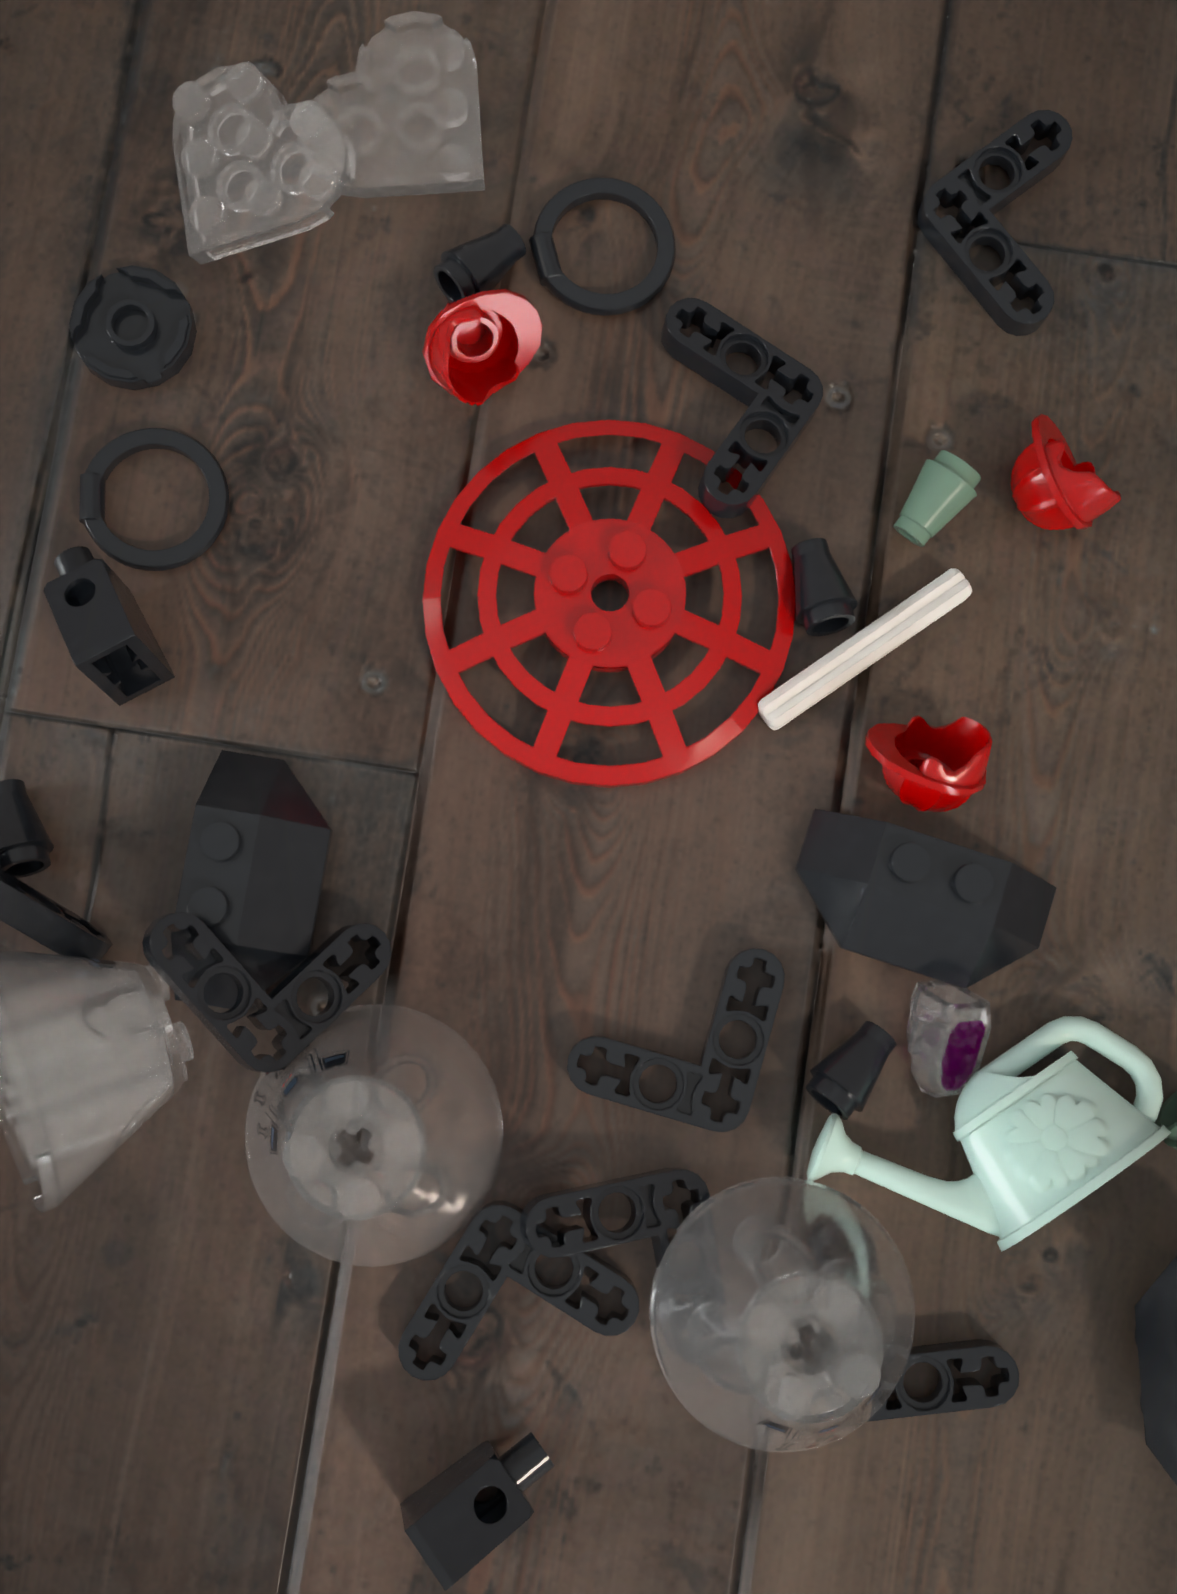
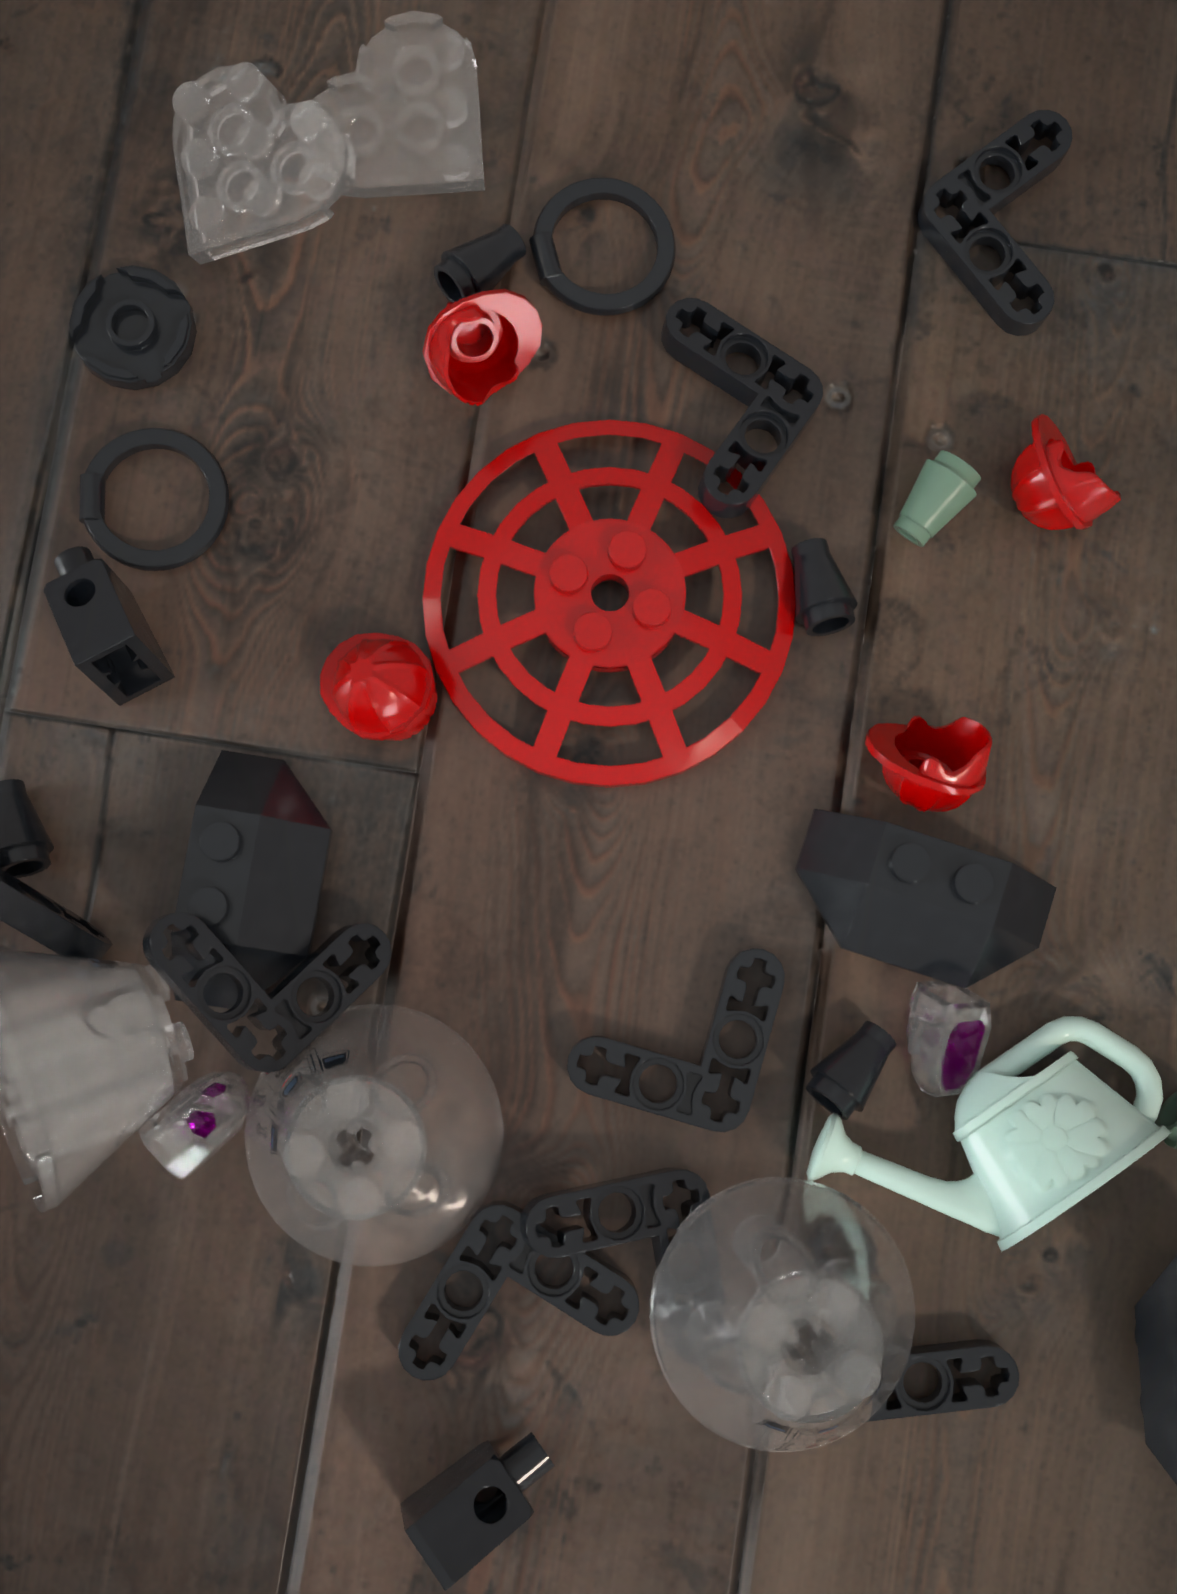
white axle [758,568,972,730] -> none
none -> clear rock [138,1072,250,1180]
none -> red piece [320,633,438,741]

